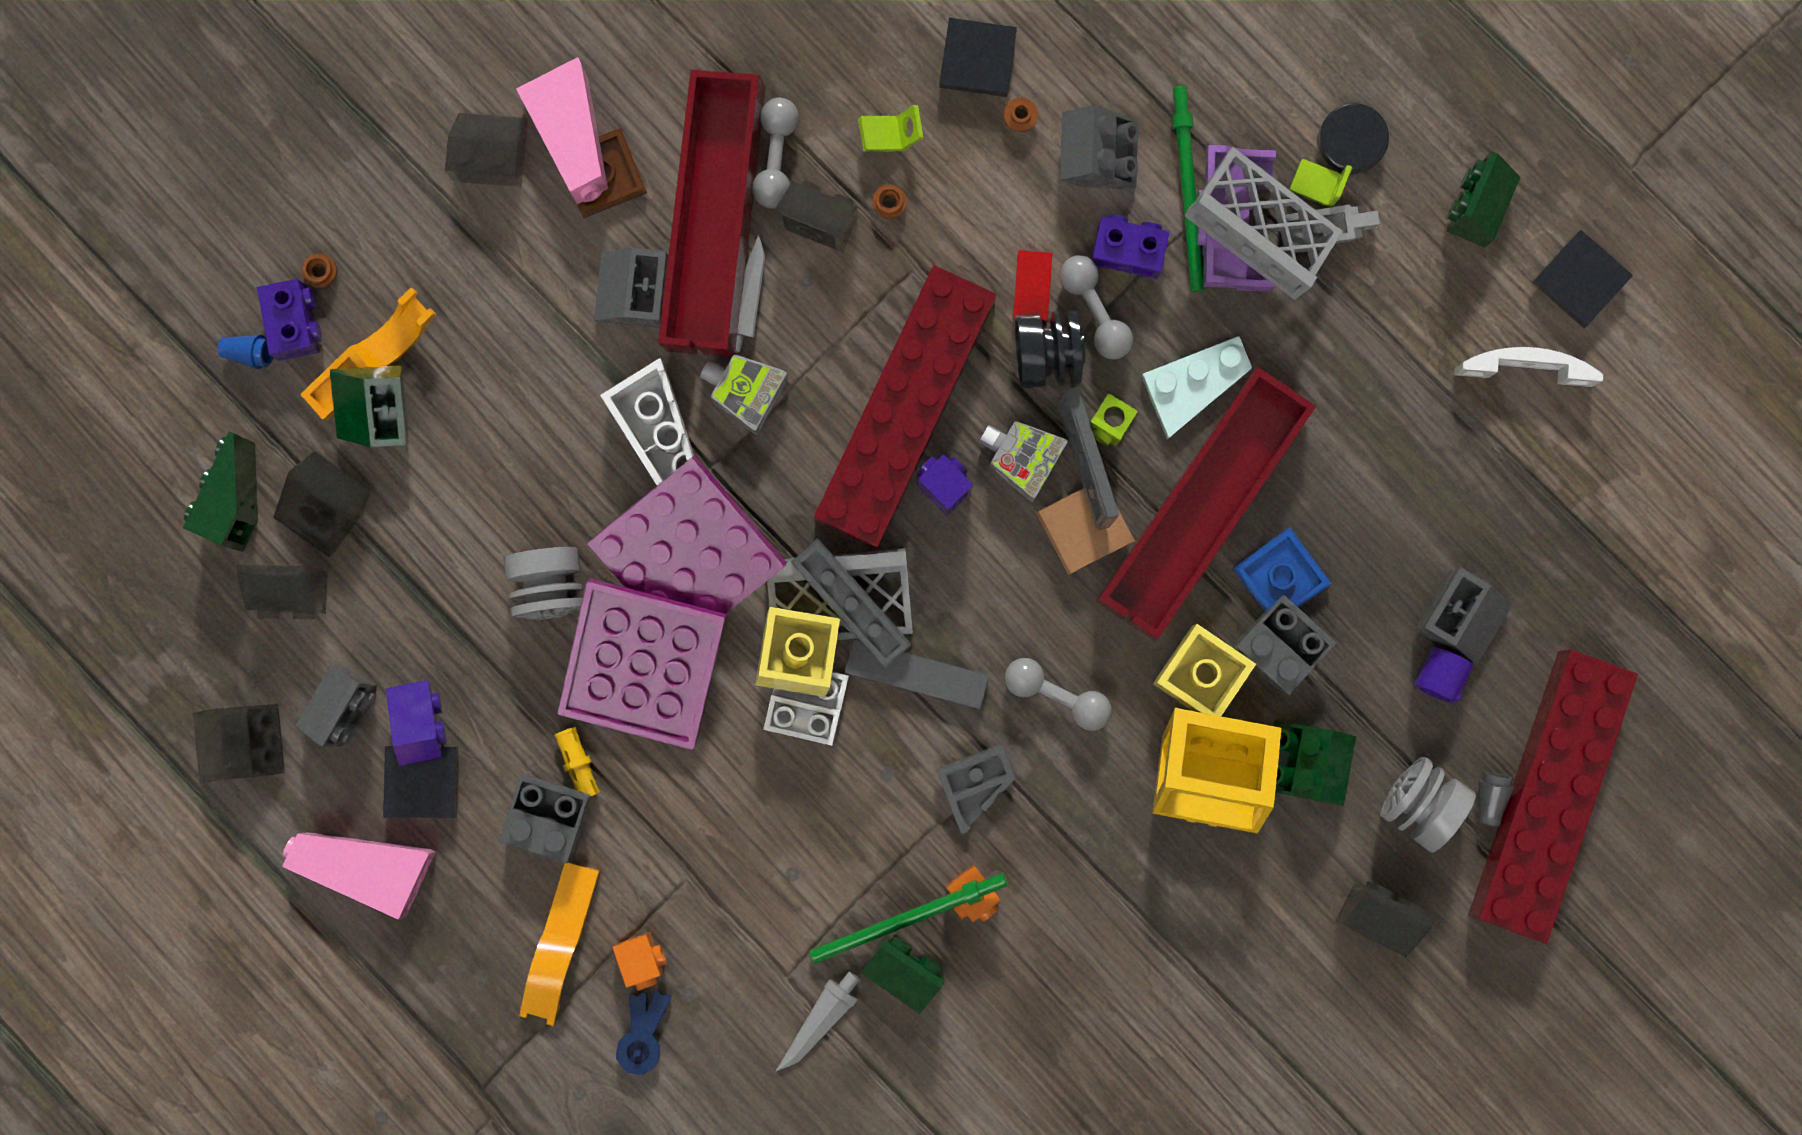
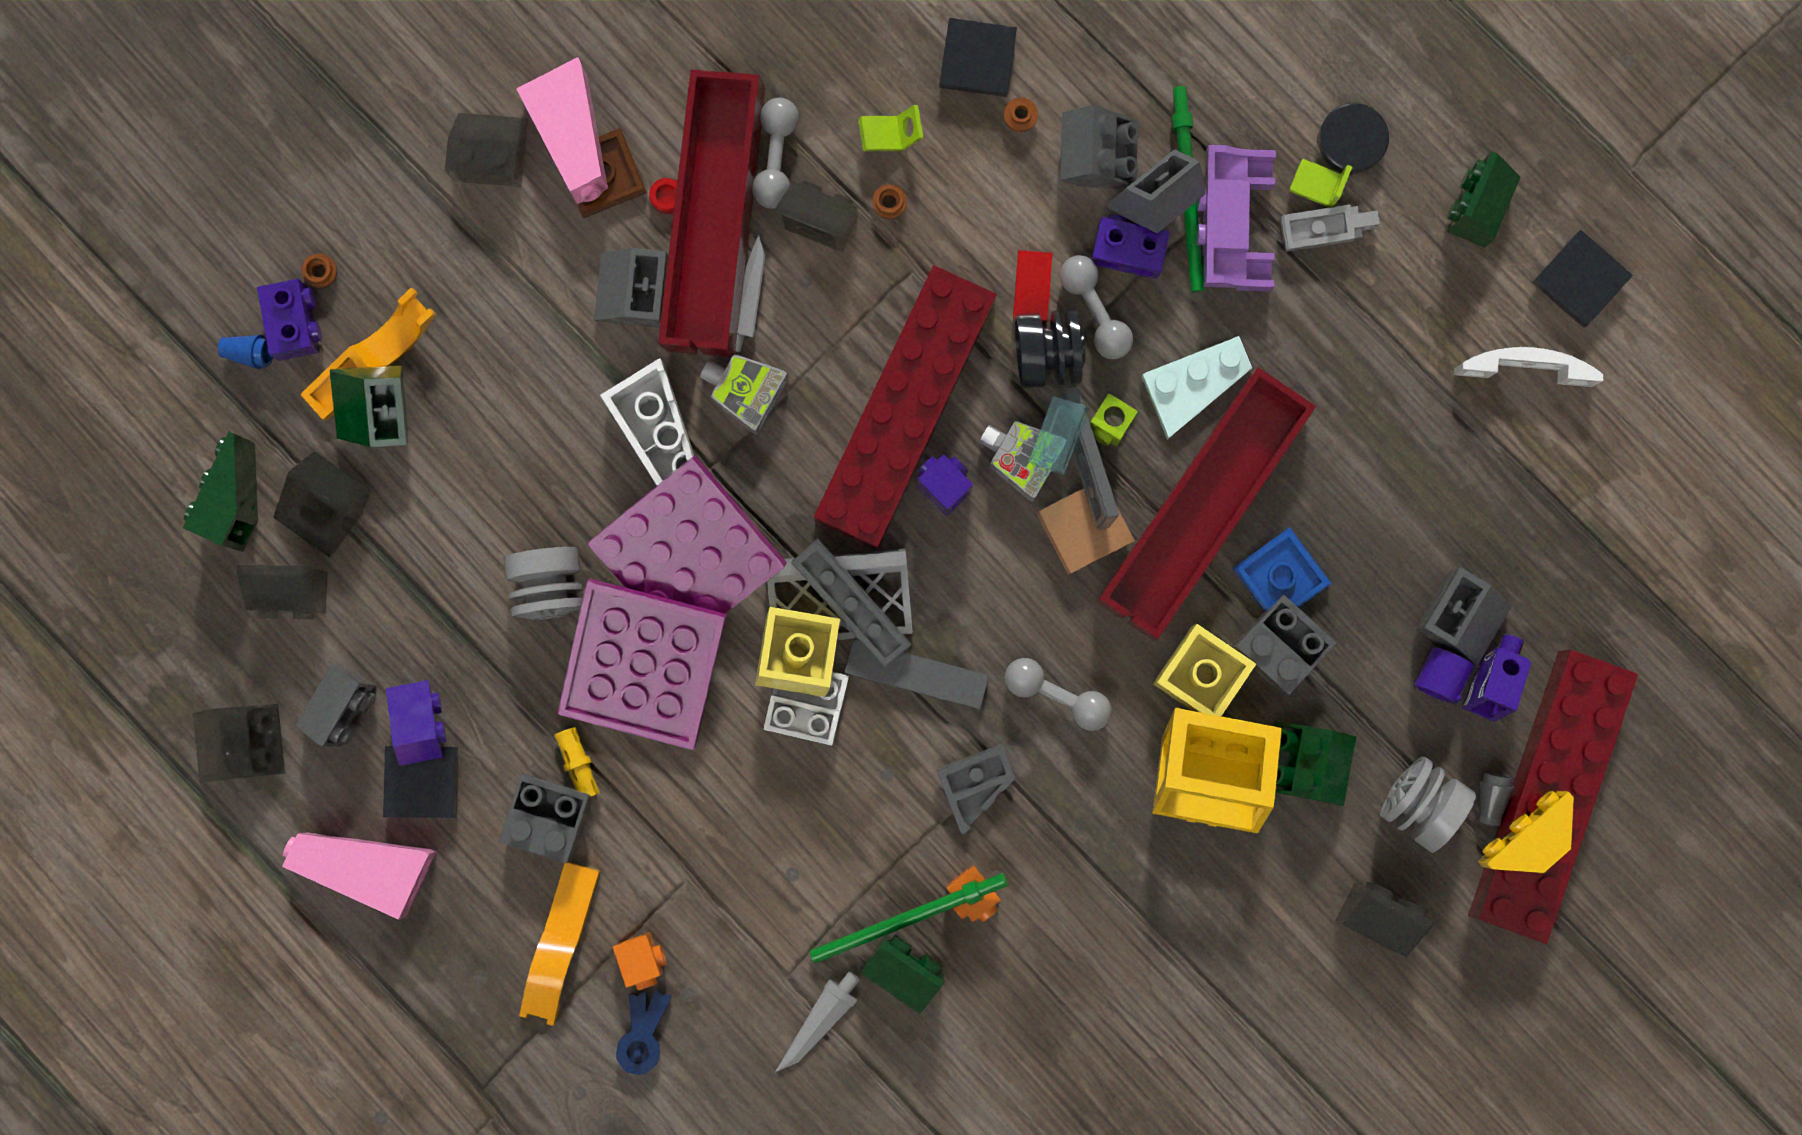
light grey fence [1184,147,1343,300] -> none
none -> red tile [649,178,677,215]
none -> clear light blue tile [1029,396,1088,474]
none -> dark grey slope [1107,149,1206,233]
none -> dark purple torso [1462,635,1531,722]
none -> yellow slope [1478,790,1574,873]

